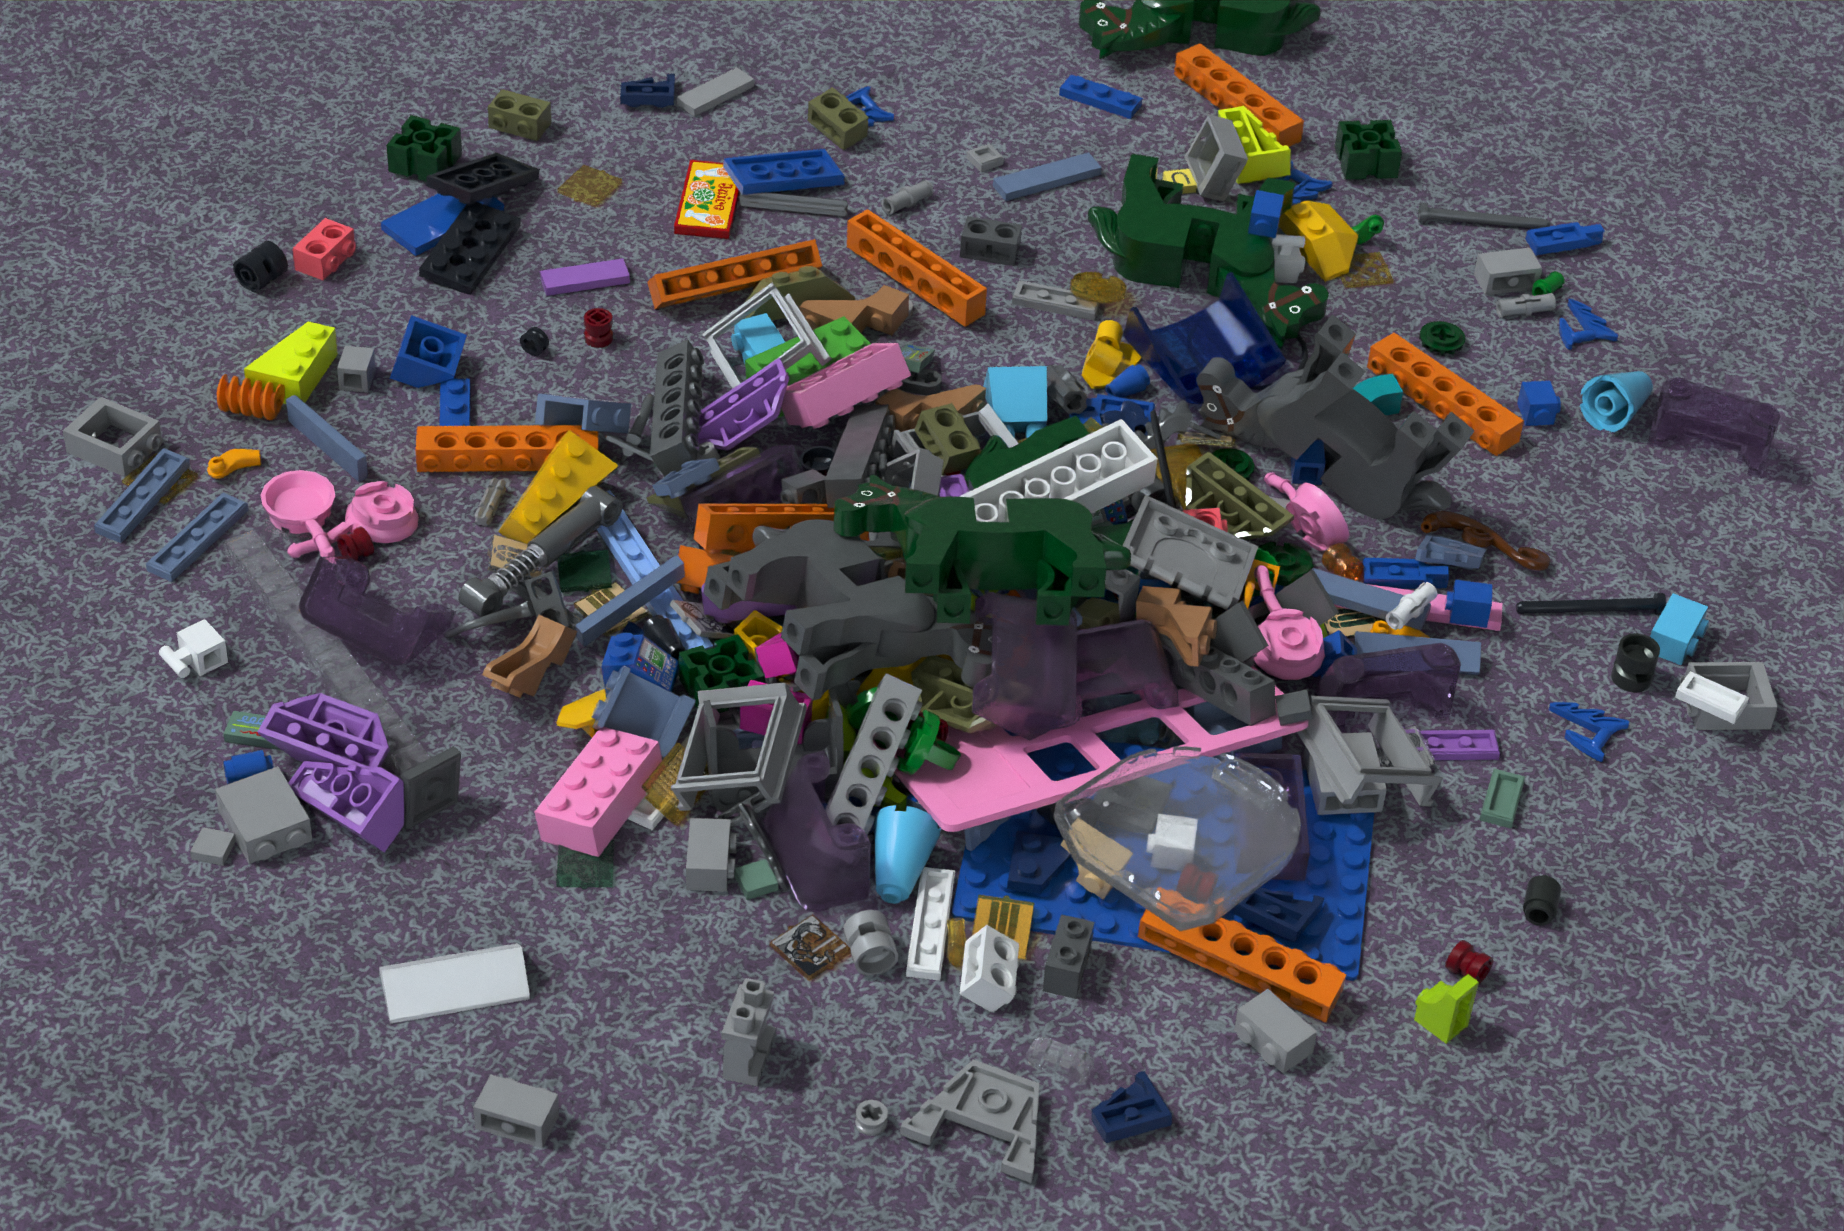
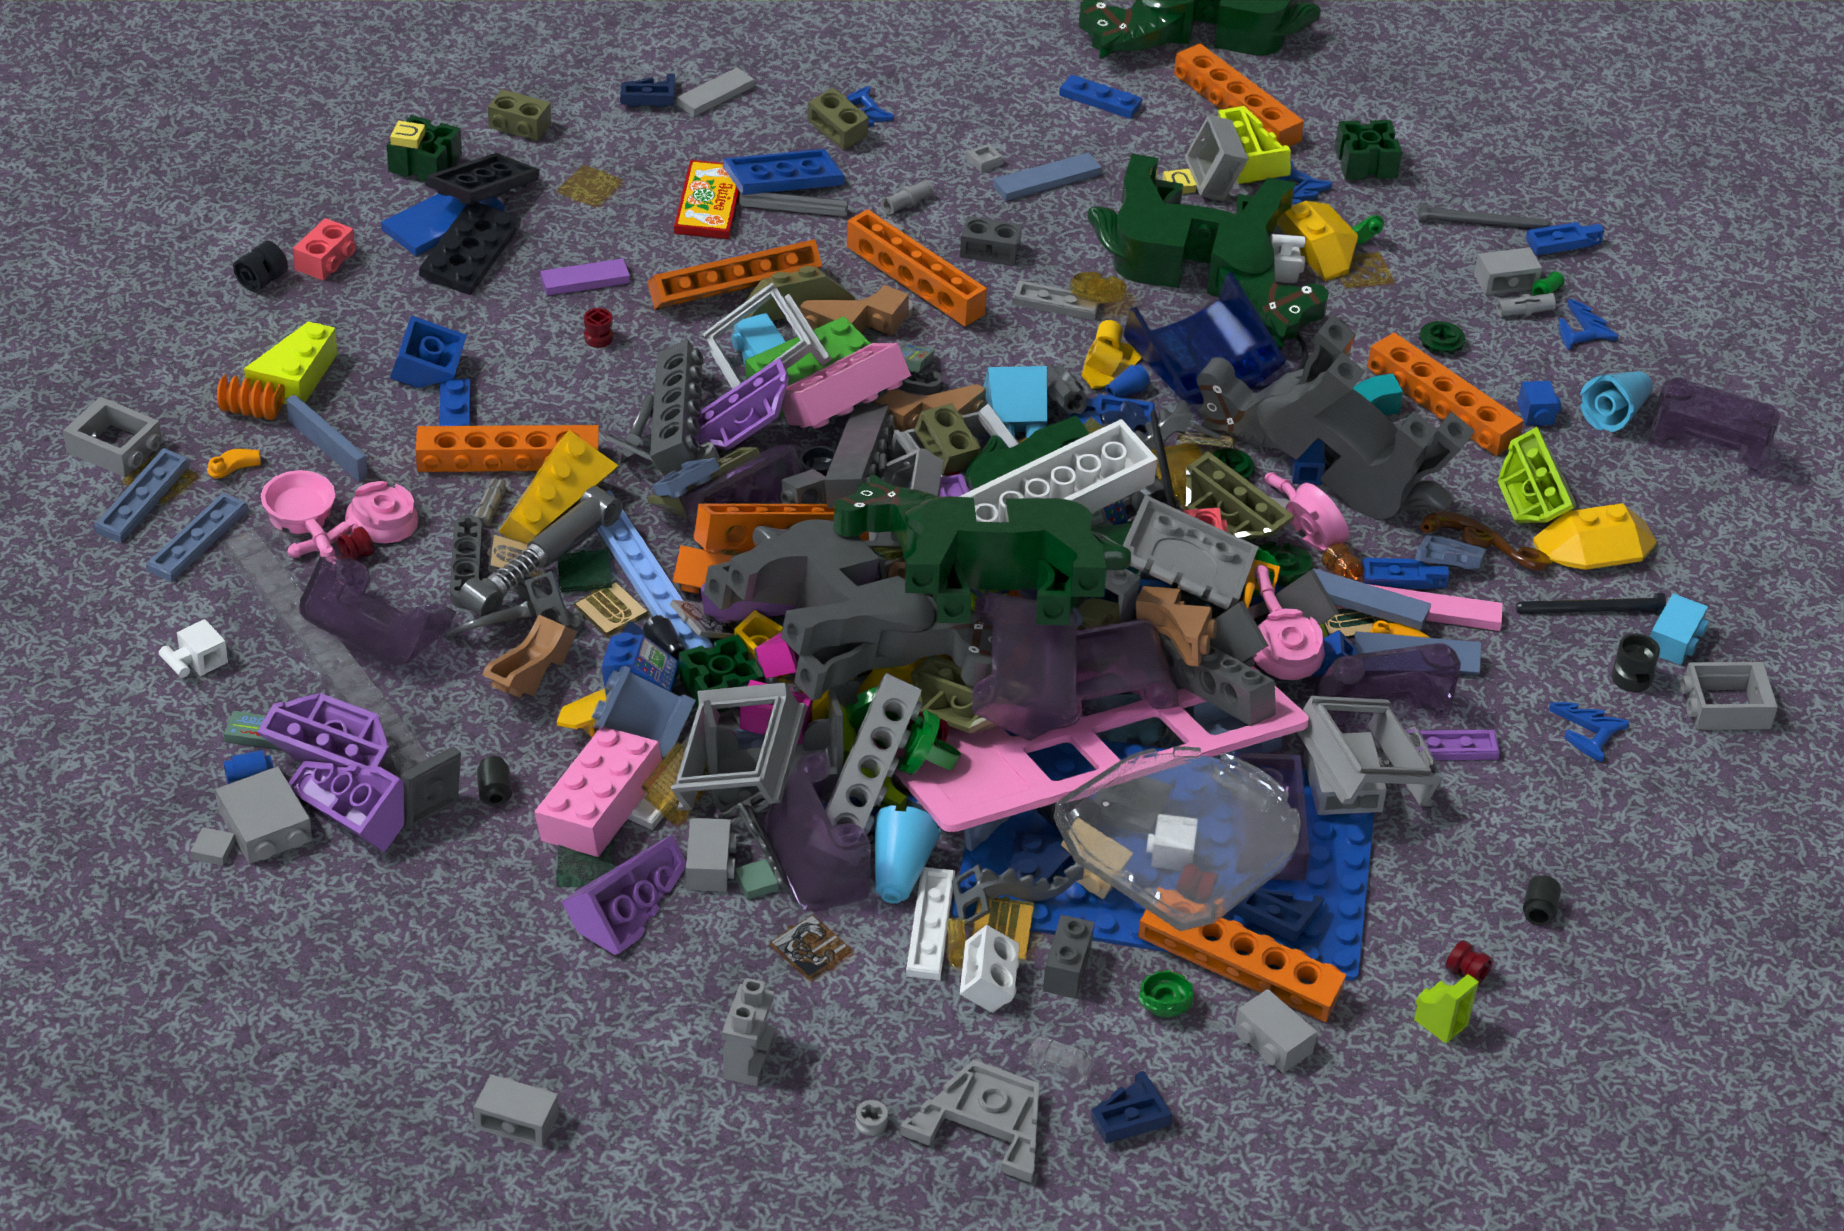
light grey brick [337,346,376,393] -> none
white slope [379,943,530,1024] -> none
black bush [520,327,549,357] -> none
sand blue panel [535,393,631,433] -> none
sand blue tile [576,555,685,646] -> none
light grey wheel [843,910,898,976] -> none
blue brick [1248,190,1284,238] -> none
dark grey tile [1275,690,1313,726] -> none
white pin [1386,582,1438,630] -> none
blue brick [1445,580,1492,628] -> none
sand green tile [1480,769,1525,829] -> none
white tile [1675,671,1749,724] -> none
none -> light yellow tile [390,121,426,149]
none -> dark grey beam [450,515,482,609]
none -> pearl dark grey brick [477,756,512,806]
none -> medium lavender wedge [561,835,686,955]
none -> dark grey piece [952,862,1084,929]
none -> green hair [1139,970,1194,1018]
none -> lime wedge [1497,427,1577,524]
none -> yellow wedge [1533,503,1657,570]

